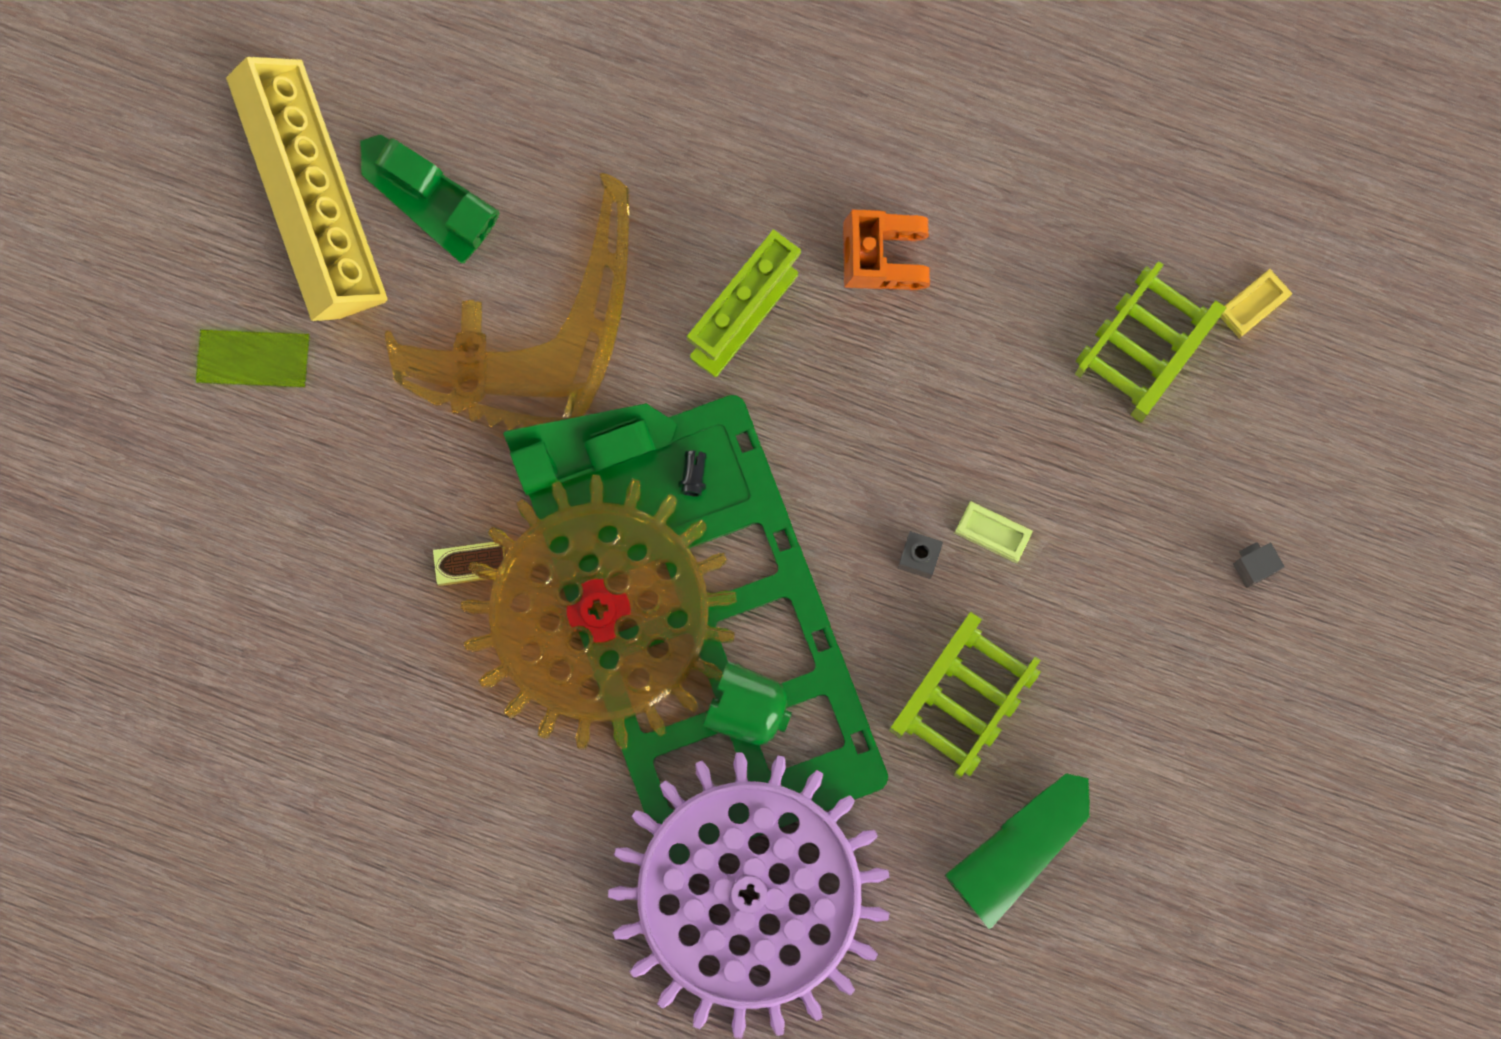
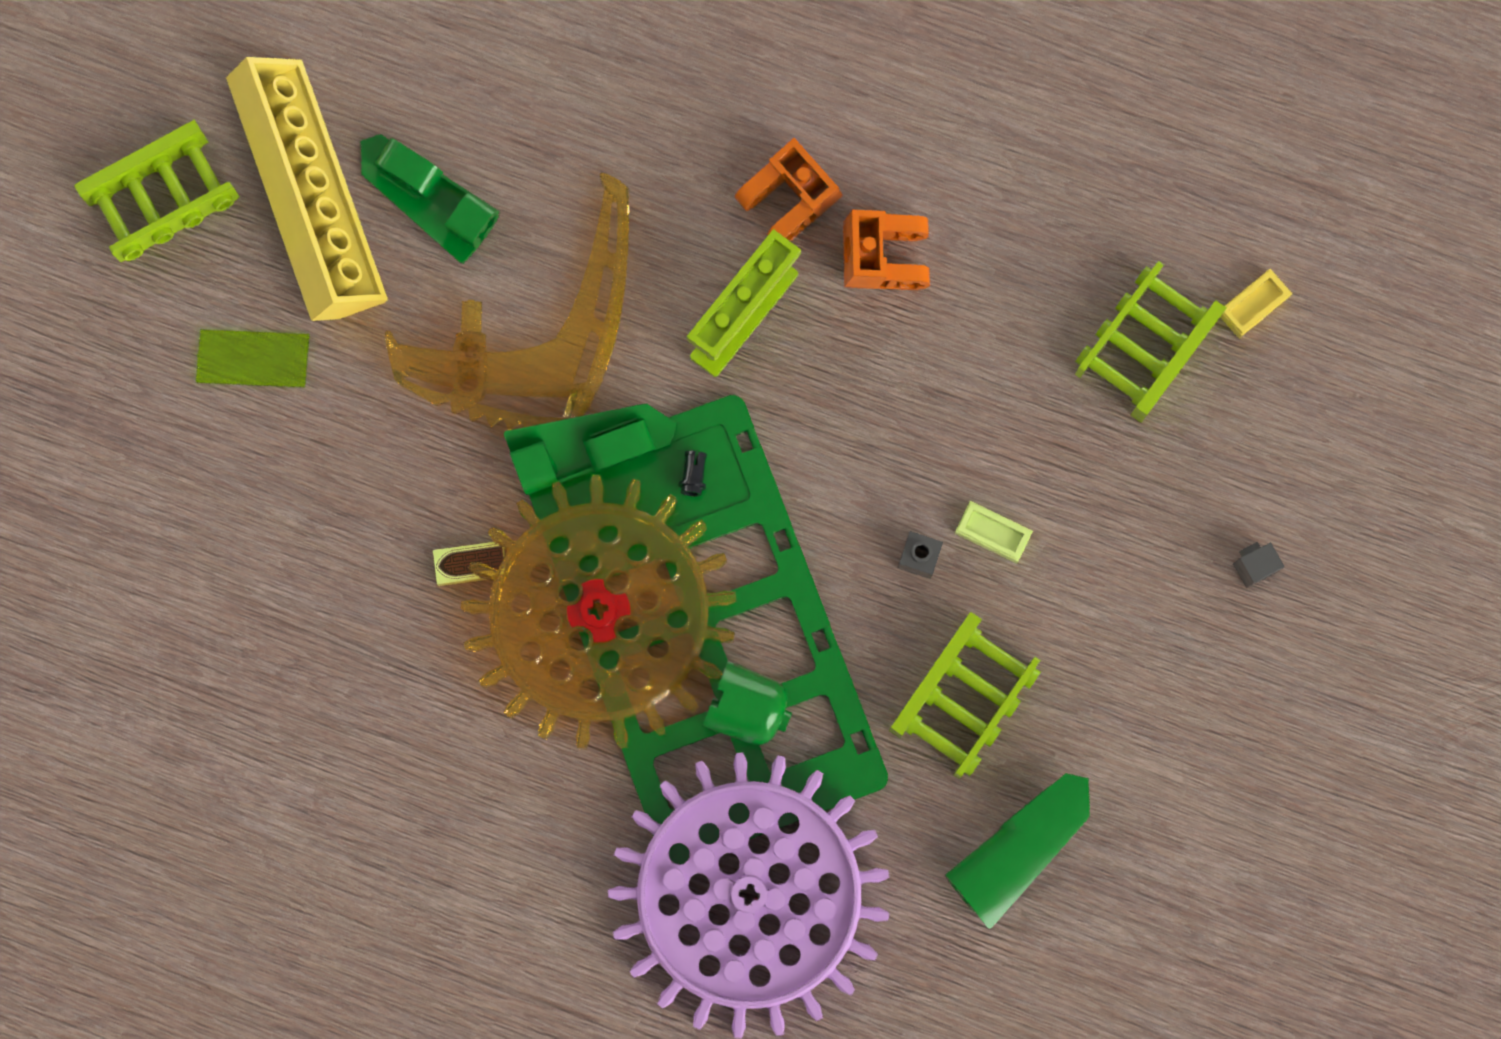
none -> lime fence [74,119,240,262]
none -> orange brick [735,137,843,242]

